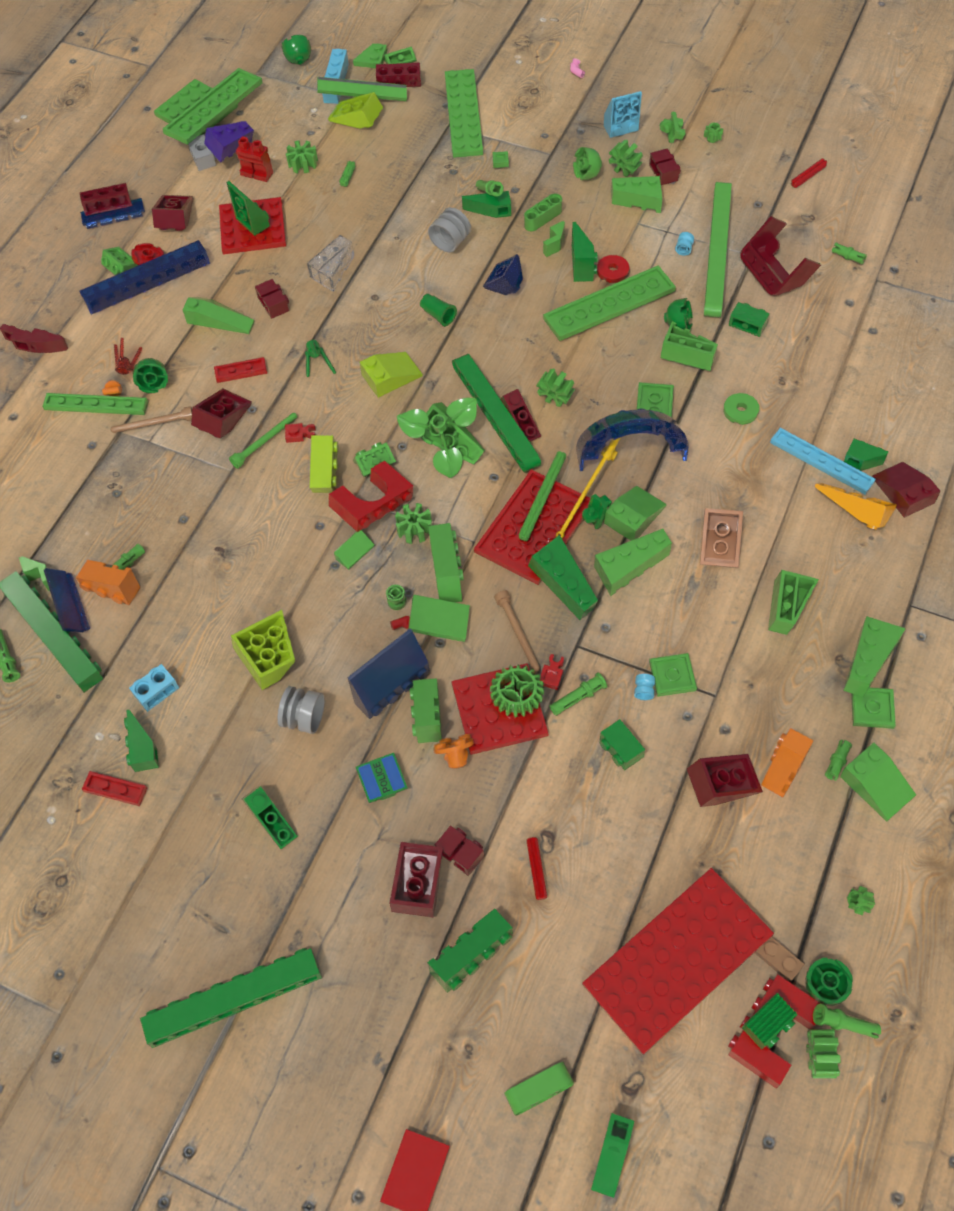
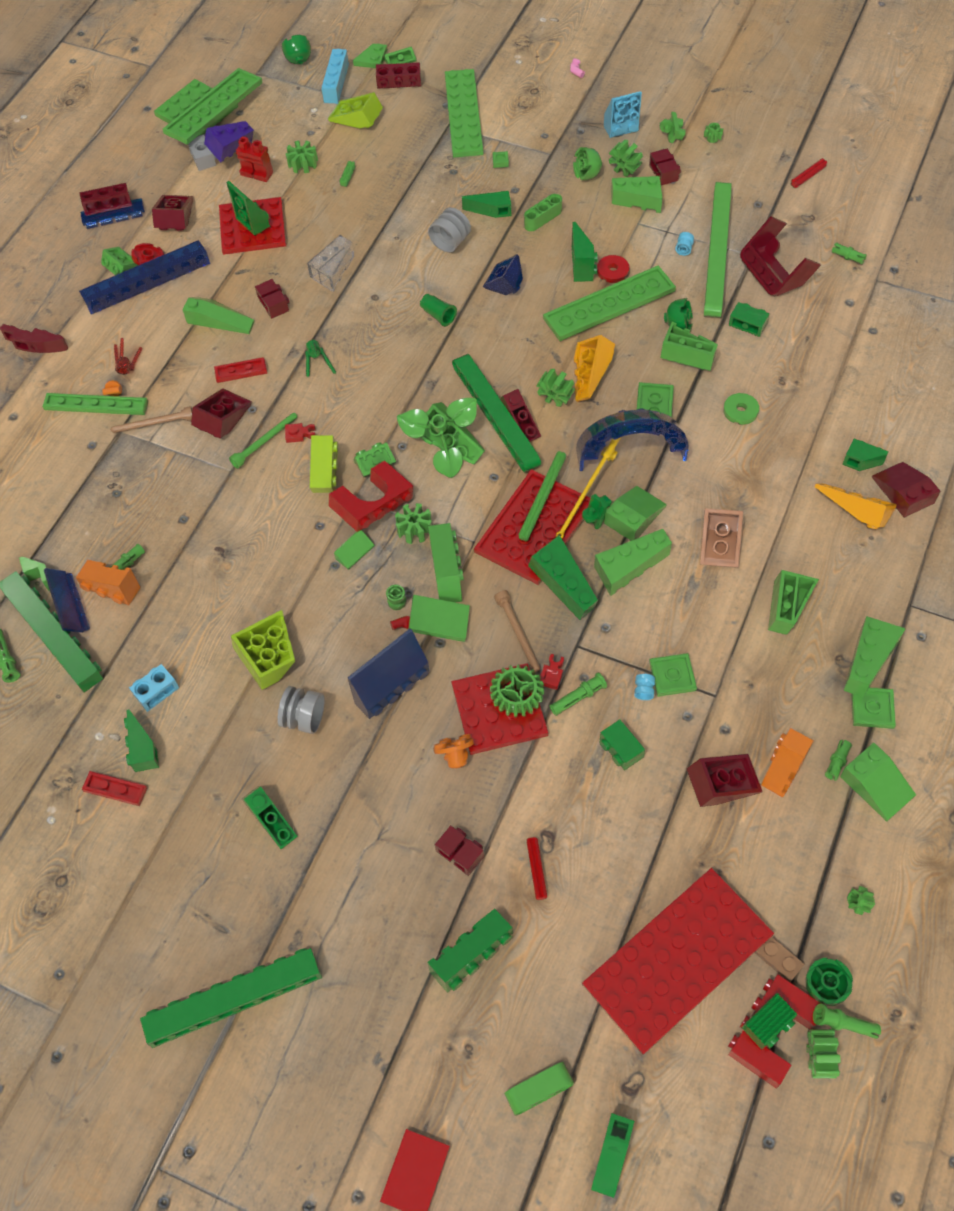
green cylinder [133,358,168,393] -> none
bright green tile [317,77,407,101] -> none
piece [356,752,408,803] -> none
lime slope [359,352,423,398] -> none
dark red slope [389,842,443,918] -> none
bright green wedge [410,678,442,743] -> none
bright green pin [476,180,504,196] -> none
bright green slope [543,221,565,257] -> none
medium azure tile [770,428,876,495] -> none
none -> light orange wedge [574,335,615,402]

